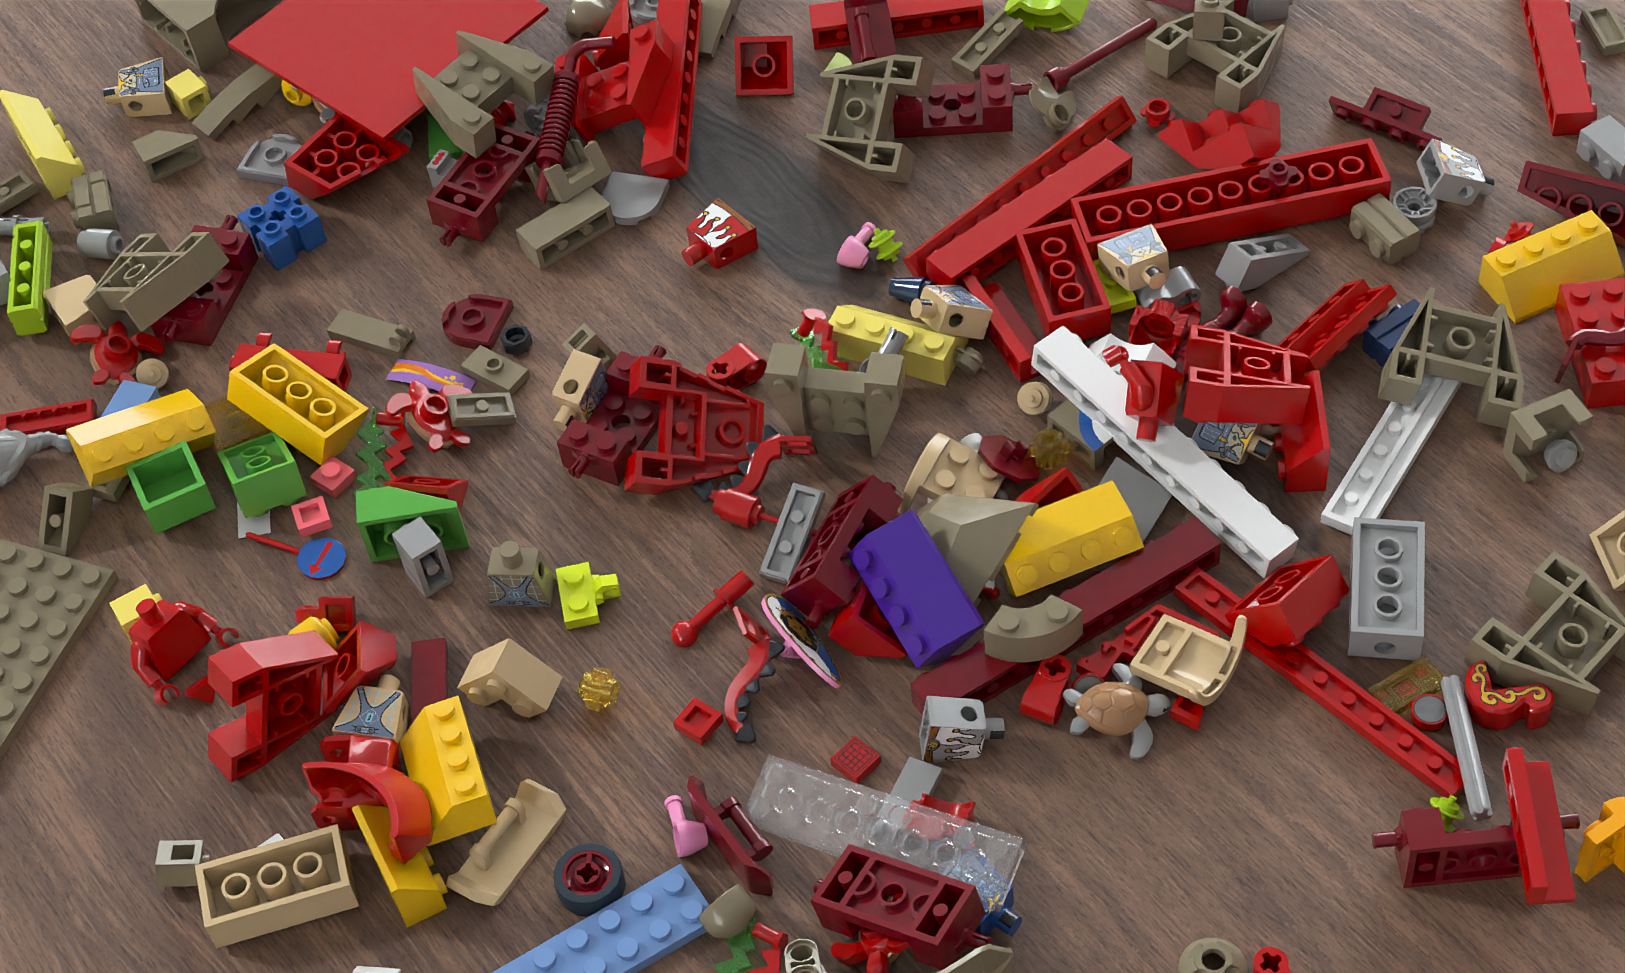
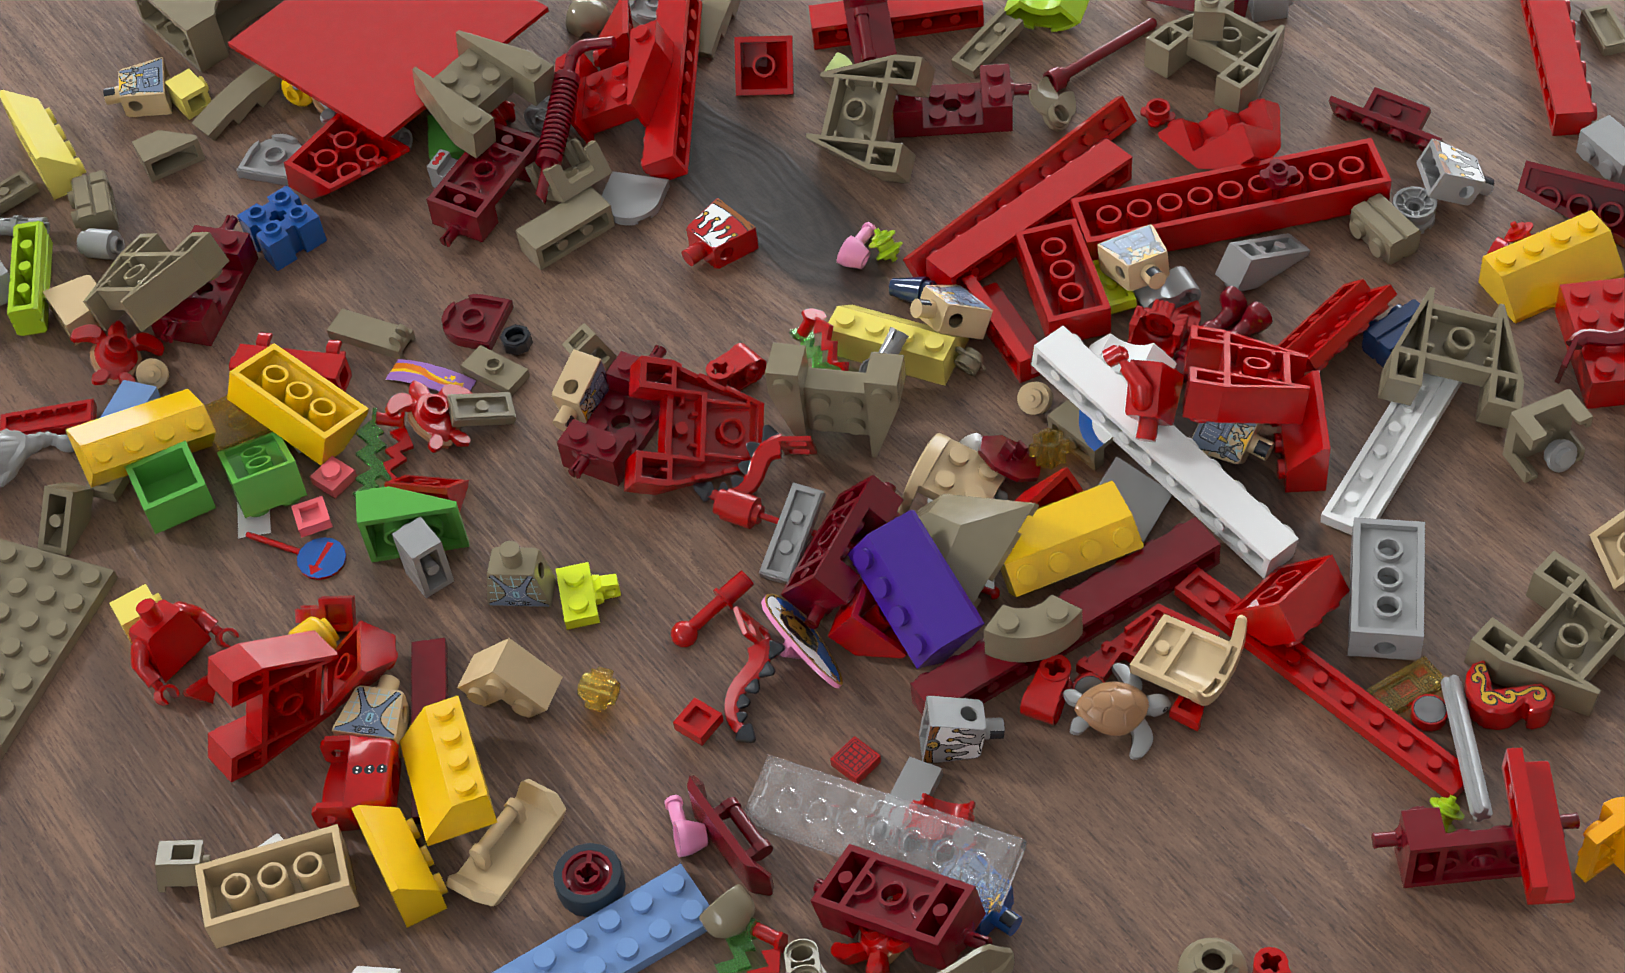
red windscreen [302,762,433,865] -> none

